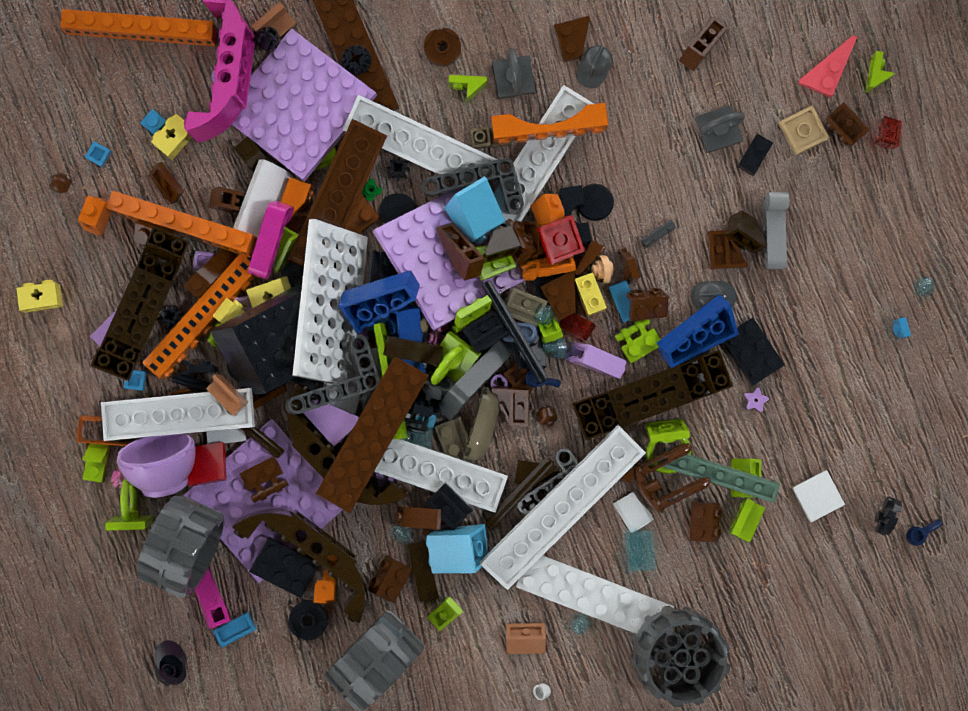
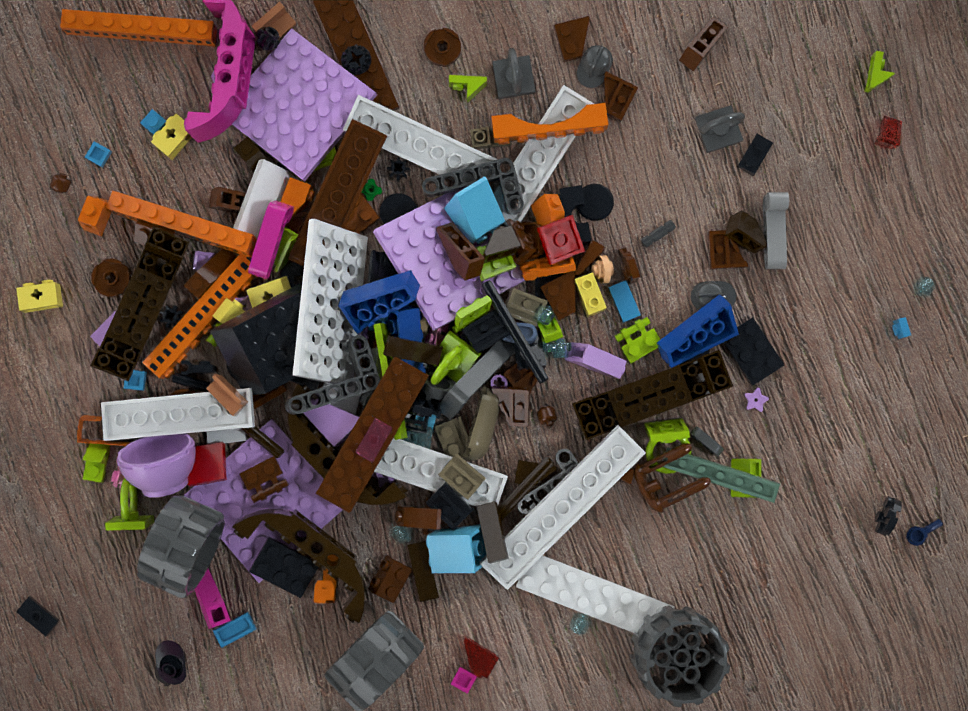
reddish brown plate [149,162,184,204] -> none
black plate [288,601,328,641] -> none
lime slope [427,597,463,631] -> none
nougat panel [506,623,546,654] -> none
dark blue plate [525,370,561,388] -> none
white hinge [533,683,551,701] -> none
clear red slope [559,313,596,342] -> none
white piece [613,490,654,533] -> none
clear light blue plate [624,531,656,572] -> none
reddish brown bracket [626,288,669,321] -> none
reddish brown bracket [690,502,722,542] -> none
lime panel [728,498,765,542] -> none
tan tile [778,105,830,156] -> none
white tile [792,470,845,522] -> none
coral wing [798,35,857,98] -> none
reddish brown bracket [825,102,870,146] -> none
none -> black plate [16,596,60,637]
none -> reddish brown plate [91,259,131,297]
none -> clear pink plate [355,418,393,463]
none -> dark tan plate [438,453,486,500]
none -> dark pink plate [451,666,477,694]
none -> clear red slope [464,636,499,679]
none -> dark brown tile [477,501,509,564]
none -> reddish brown wing [604,71,638,122]
none -> dark grey beam [690,426,724,457]

